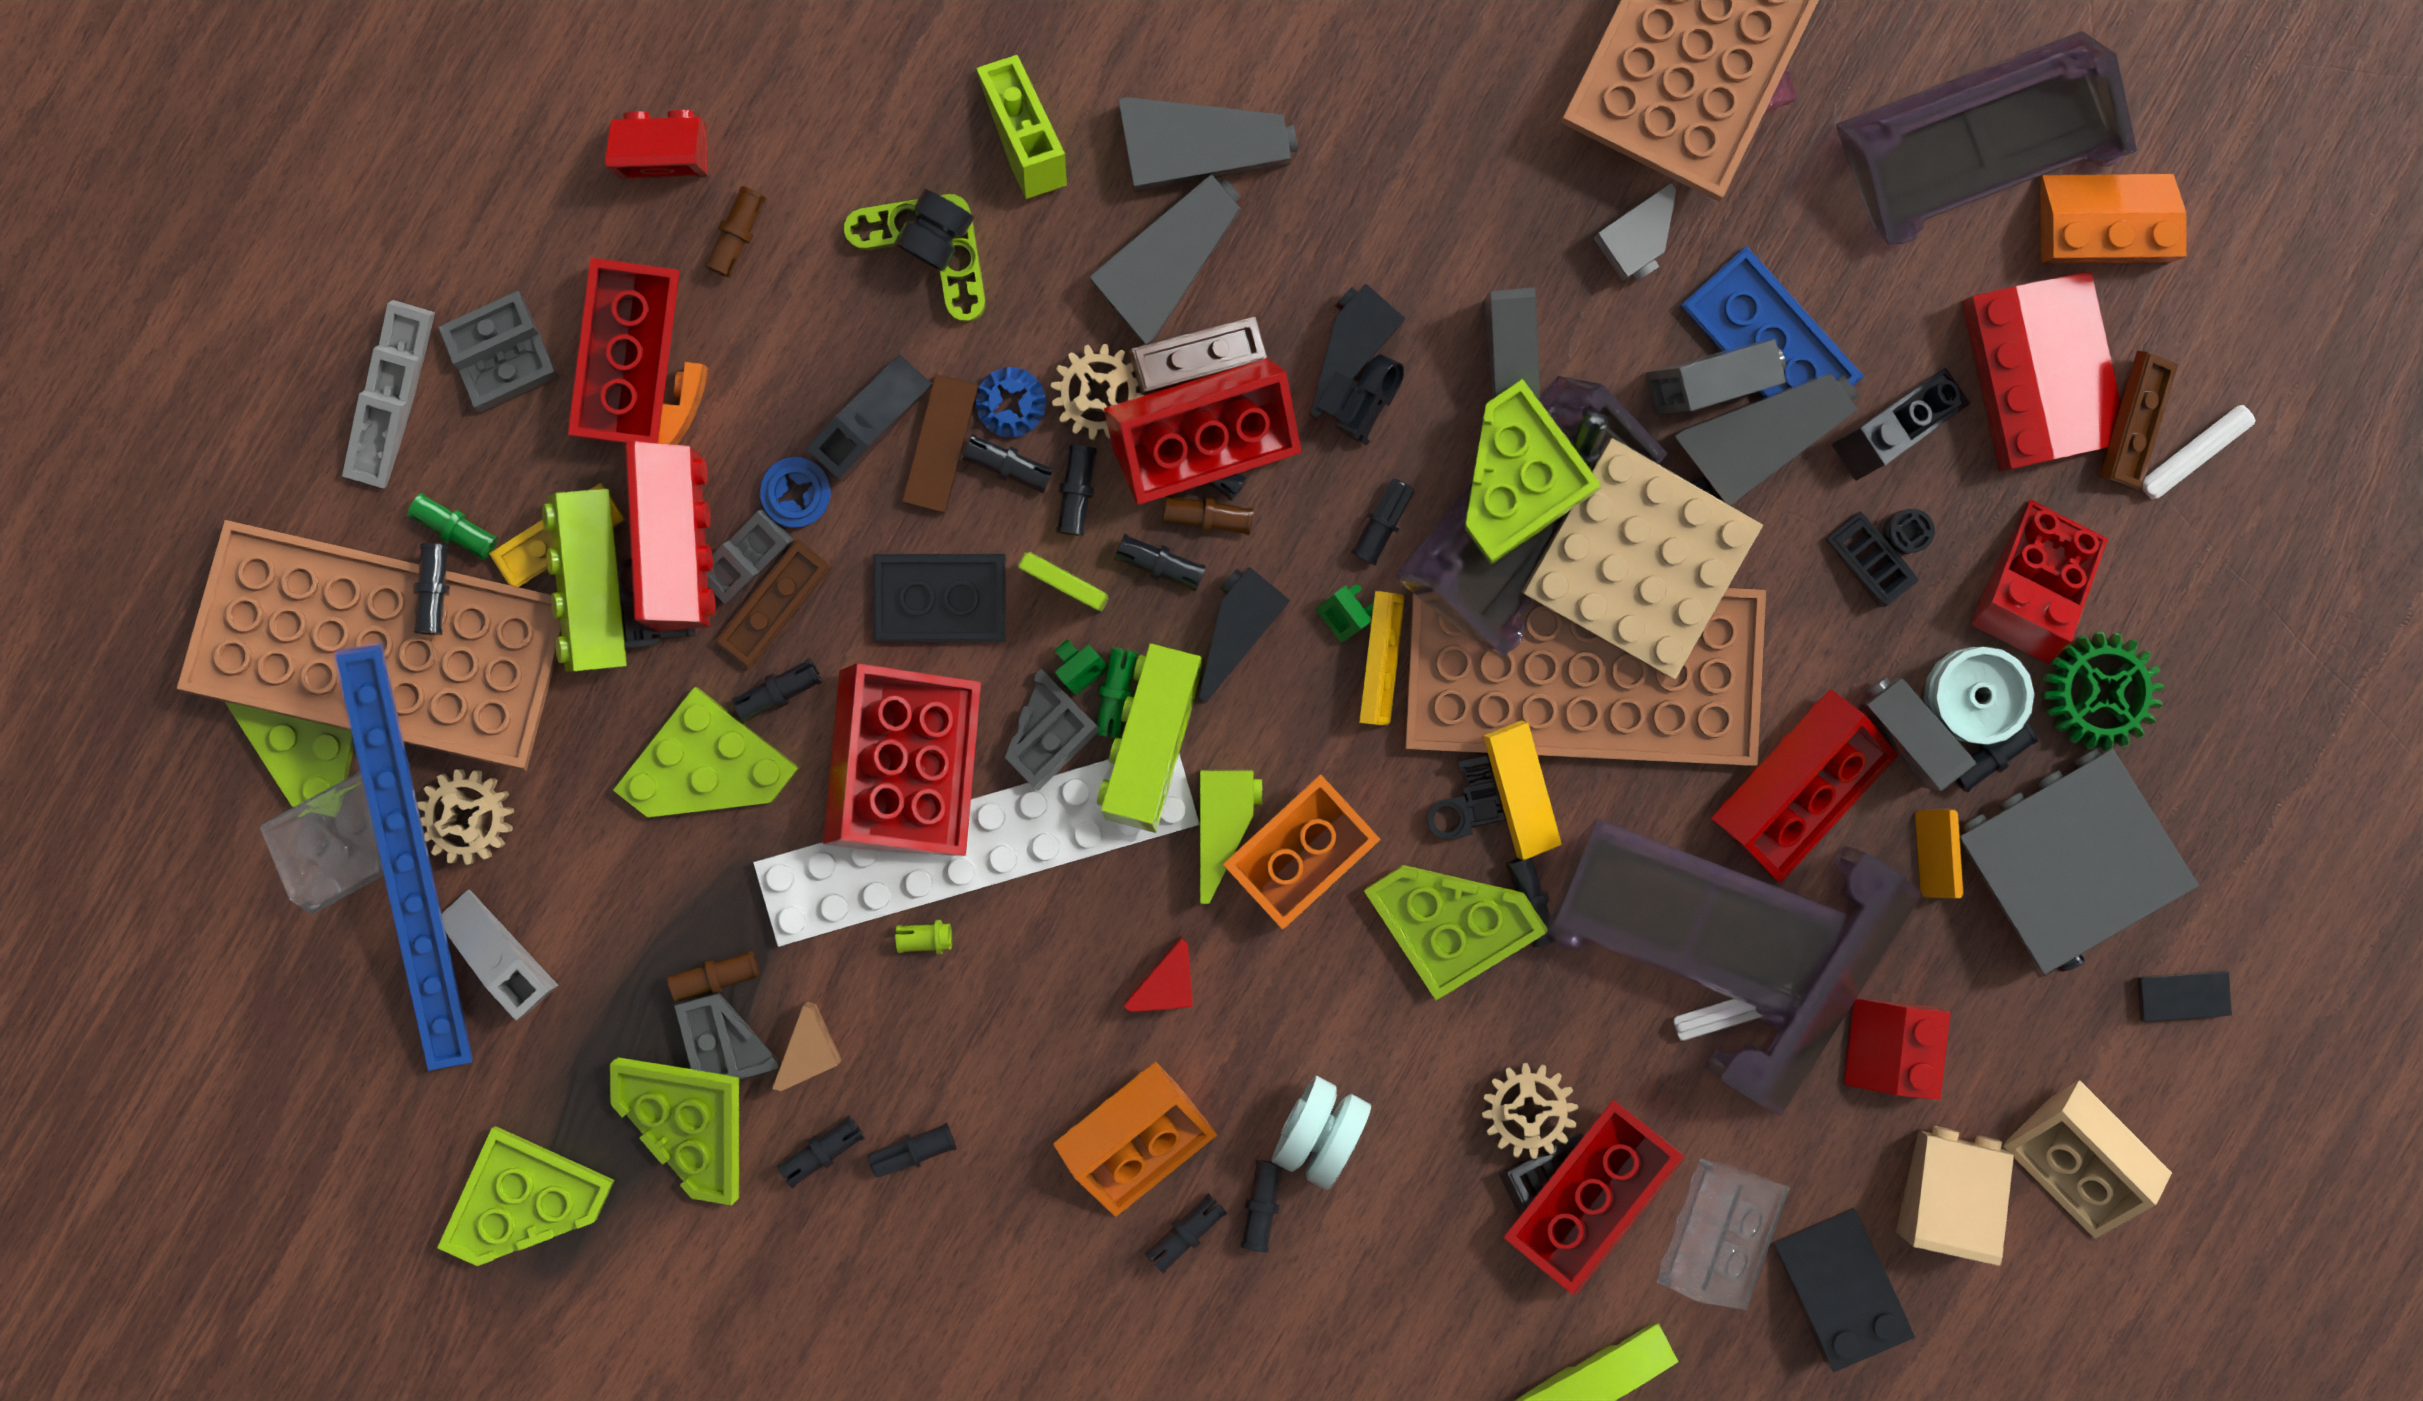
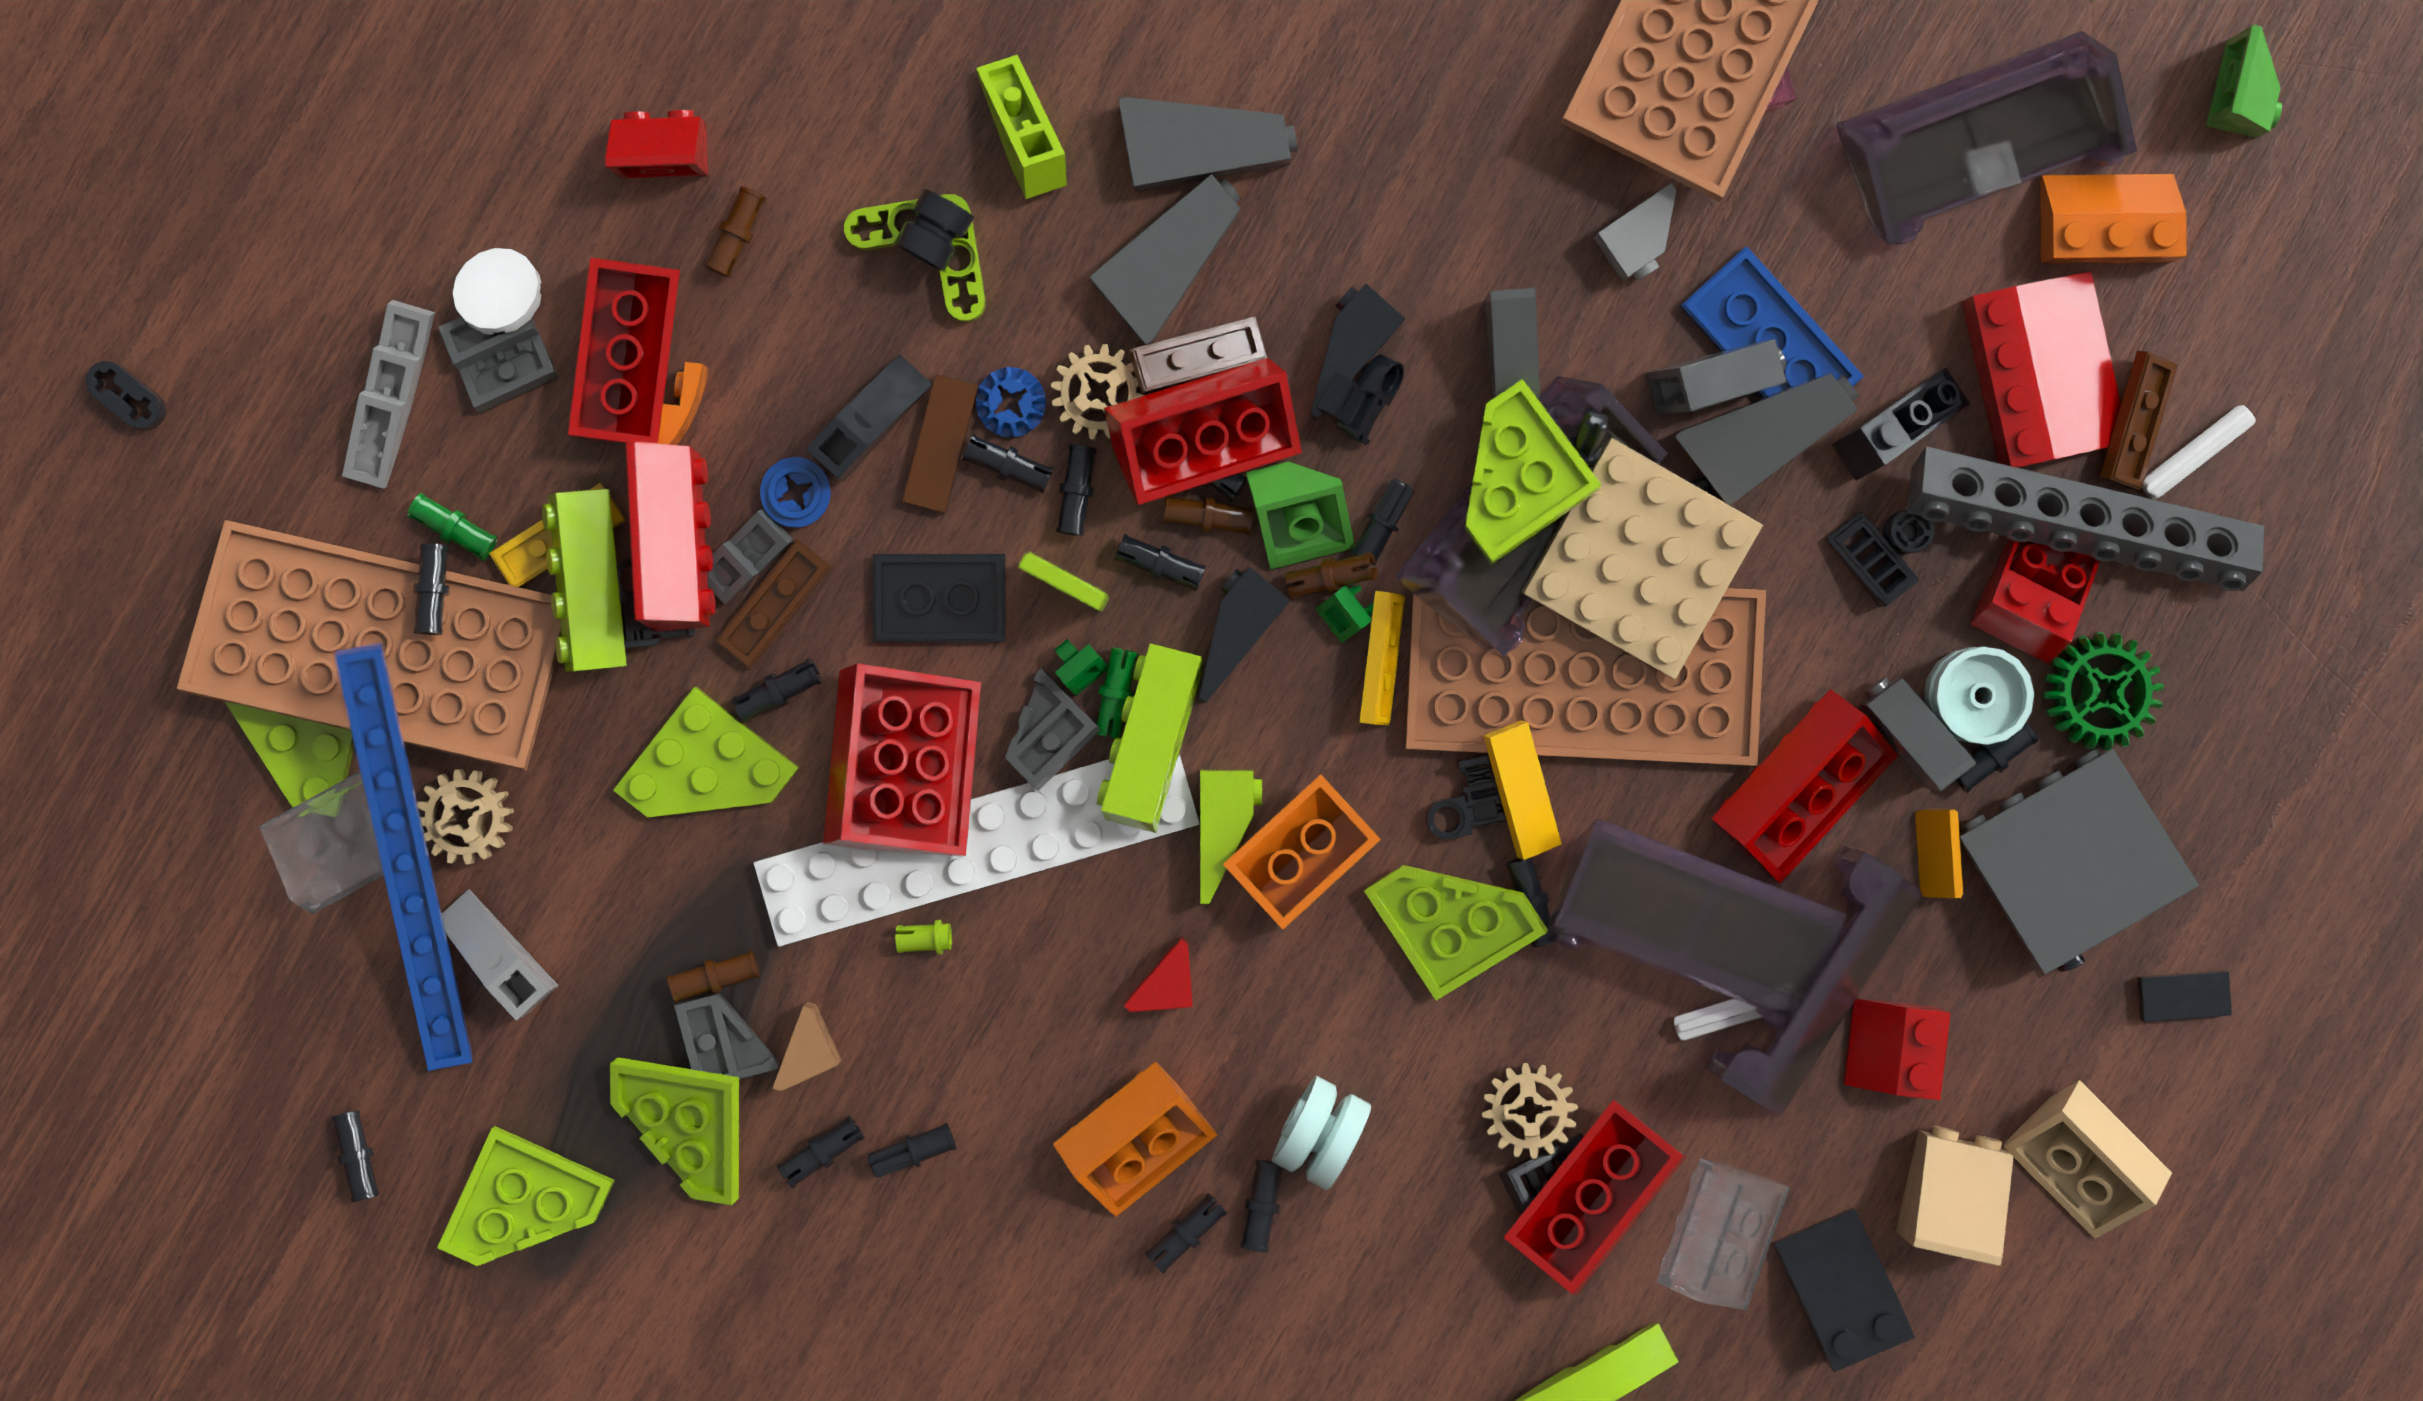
none -> black beam [86,361,166,430]
none -> black pin [332,1110,380,1202]
none -> white tile [453,248,542,335]
none -> bright green slope [1246,462,1355,570]
none -> reddish brown pin [1285,552,1378,599]
none -> dark grey brick [1907,446,2264,591]
none -> clear plate [1964,140,2021,197]
none -> bright green slope [2206,25,2282,138]

